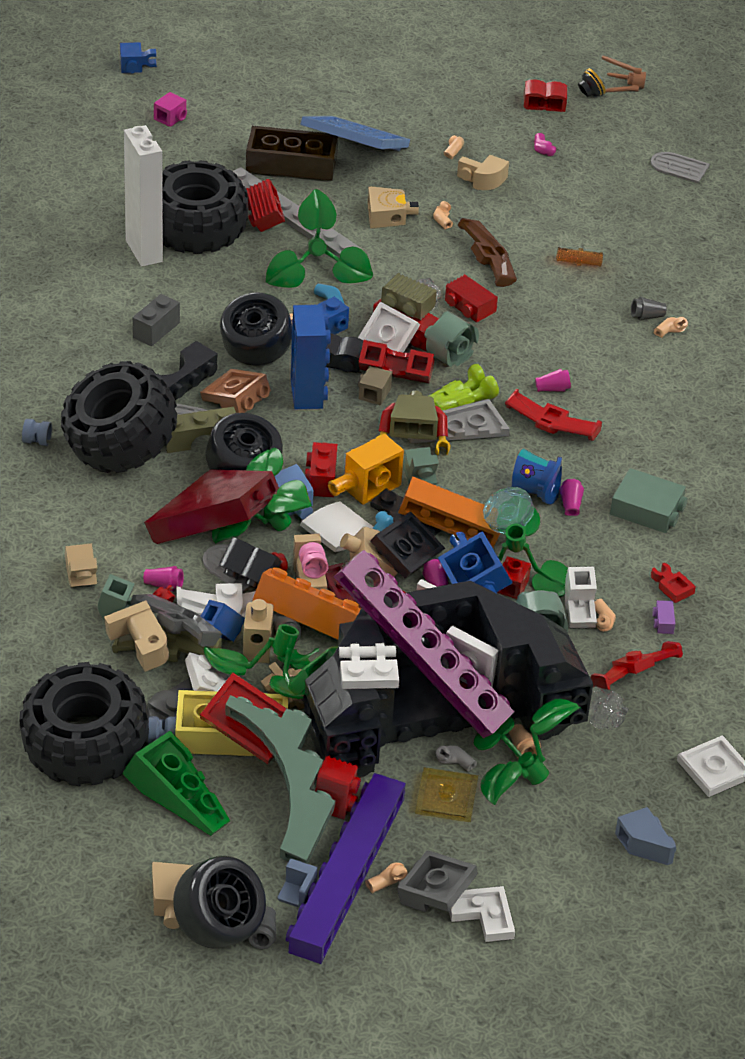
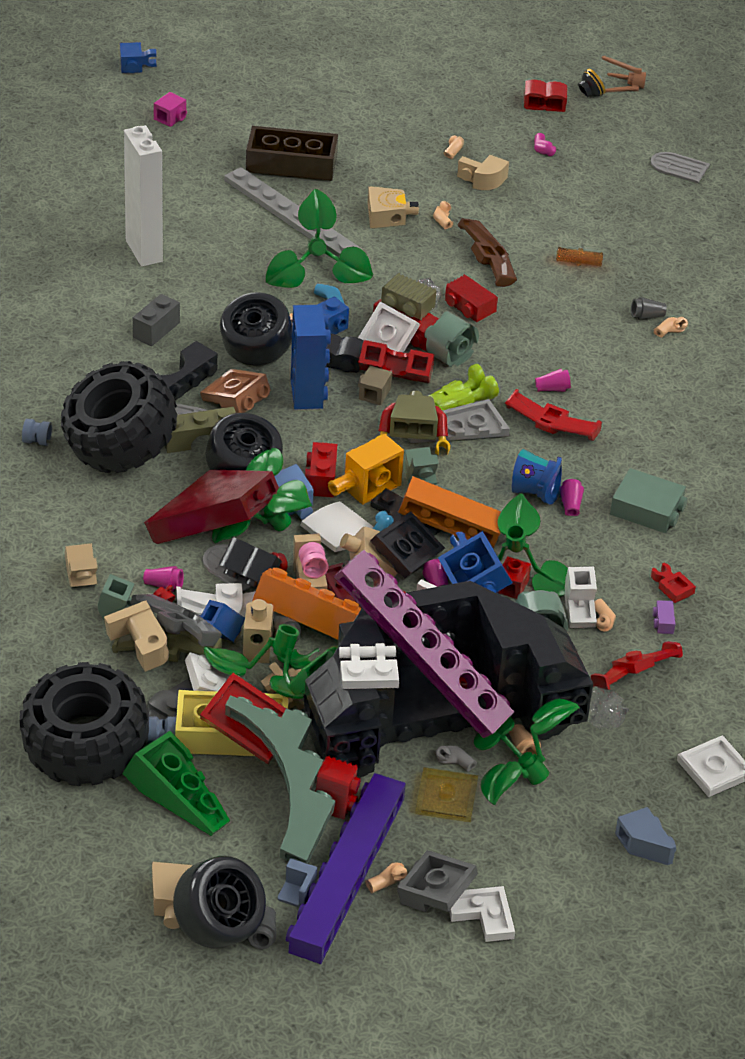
black tyre [162,160,248,254] -> none
red brick [246,179,285,232] -> none
medium blue plate [300,116,410,151] -> none
white plate [442,626,499,688] -> none
clear light blue tile [483,487,534,533] -> none

